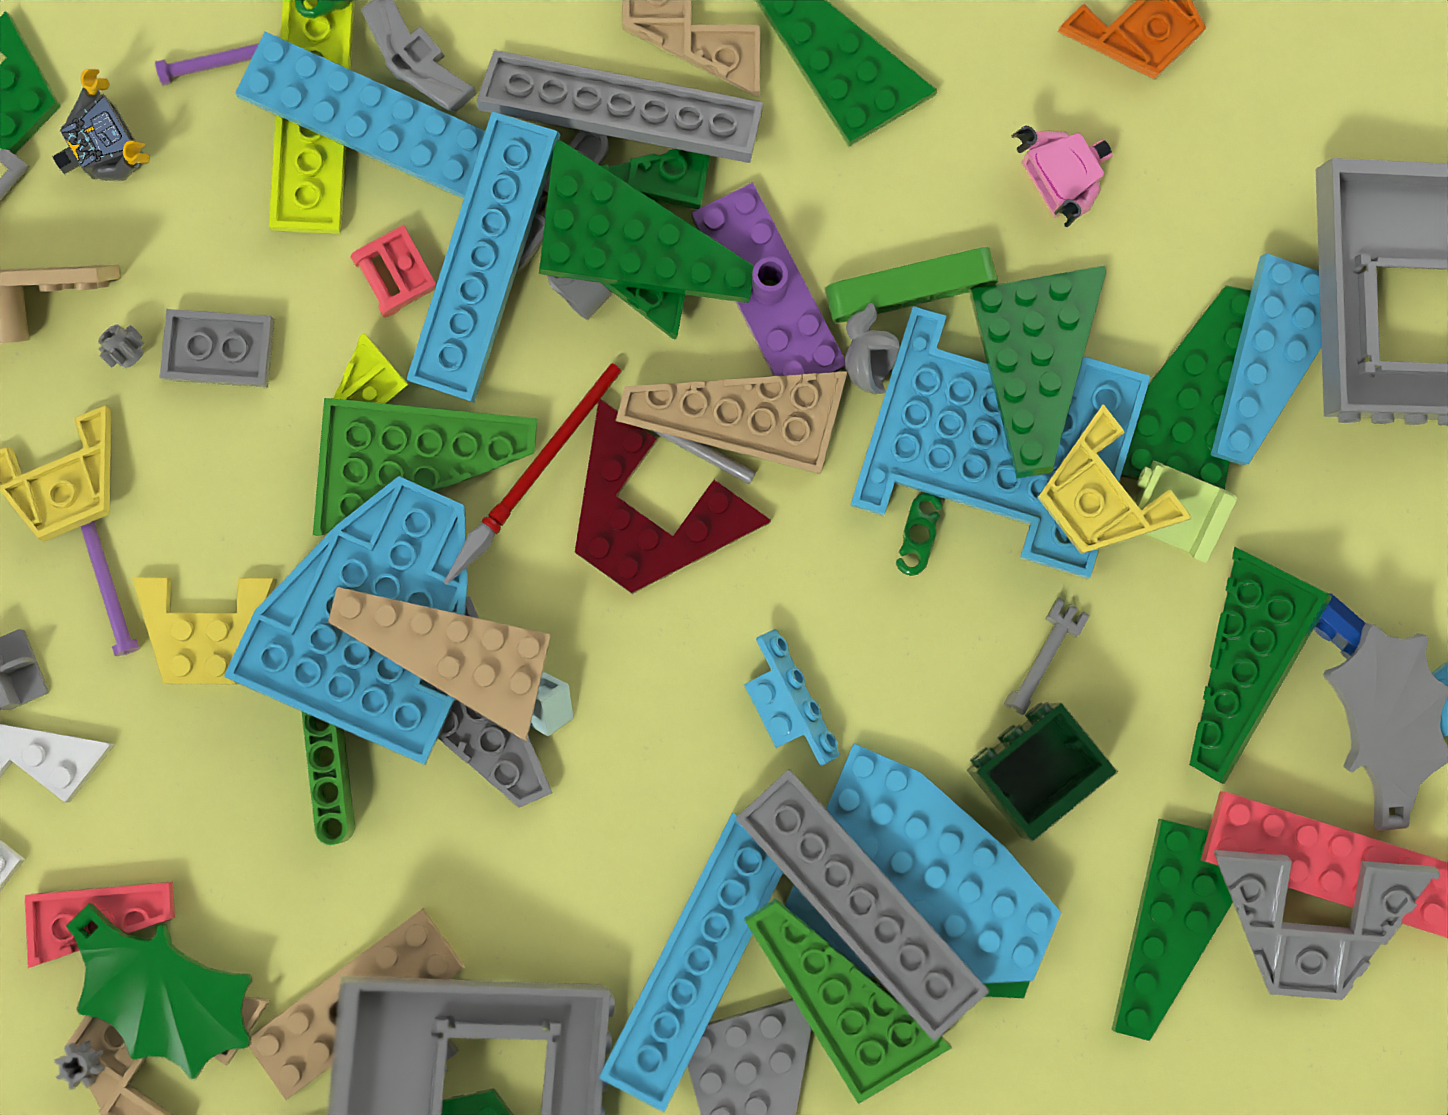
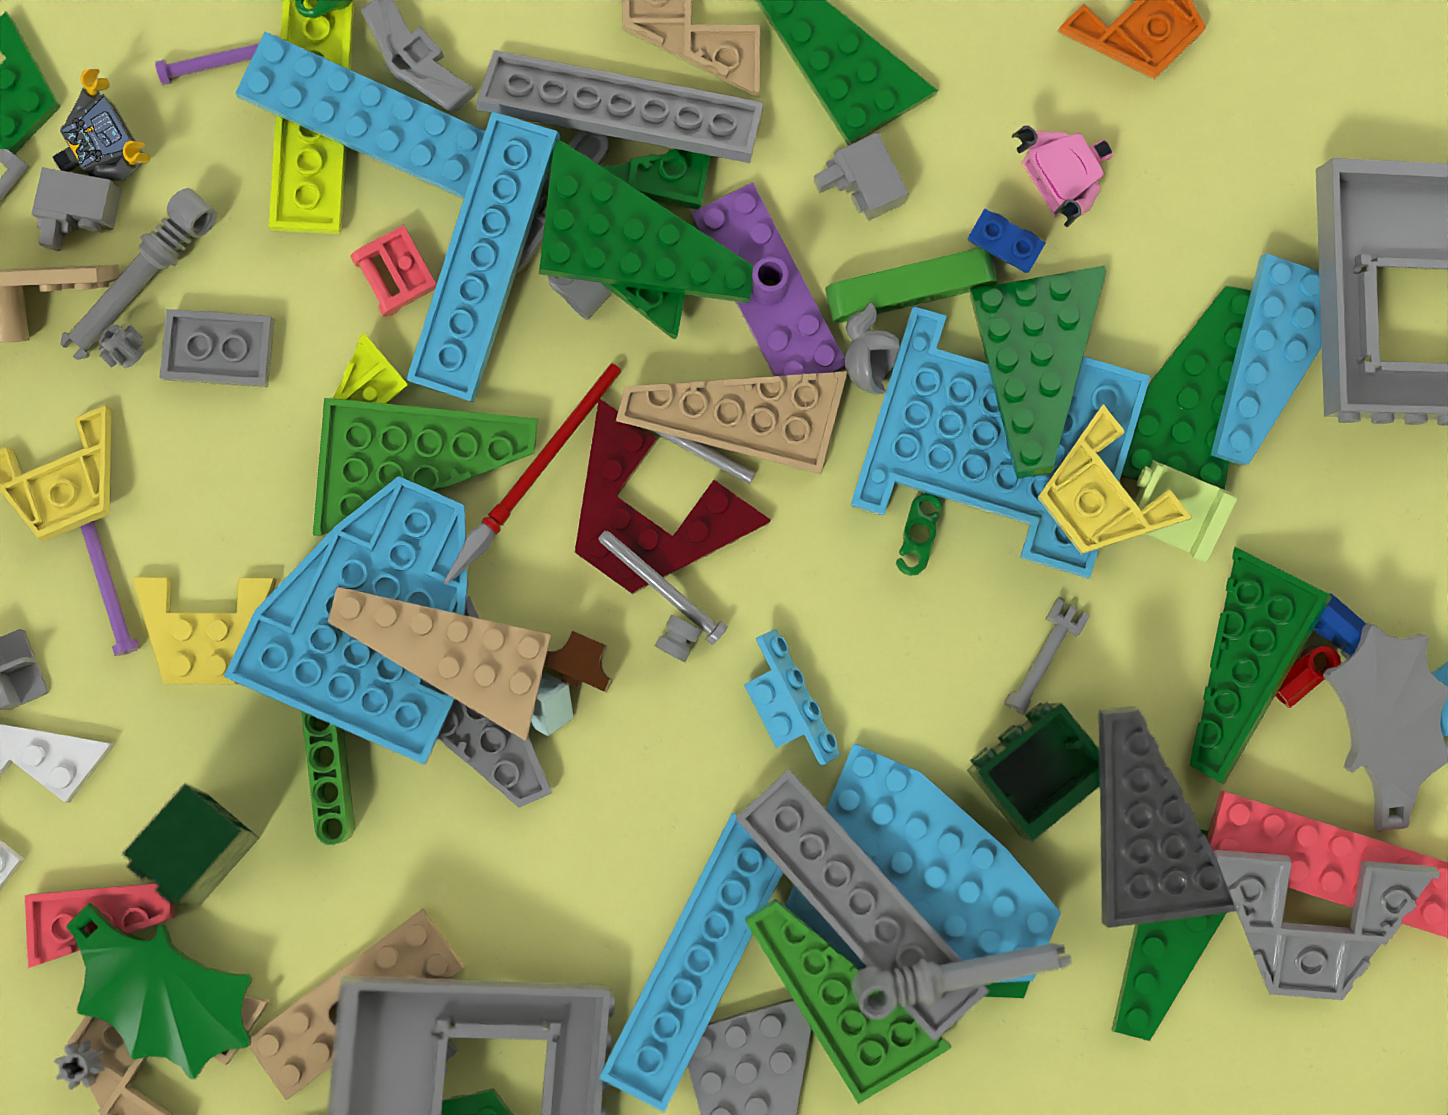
none -> light grey hinge [31,167,122,251]
none -> light grey piece [60,188,217,360]
none -> dark green container [122,783,260,906]
none -> reddish brown brick [544,631,612,692]
none -> light grey bar [599,531,728,645]
none -> light grey wheel [655,615,702,662]
none -> light grey hinge [814,132,909,221]
none -> light grey piece [852,943,1072,1019]
none -> blue bracket [968,208,1046,273]
none -> flat silver wing [1099,707,1236,928]
none -> red piece [1275,646,1341,708]

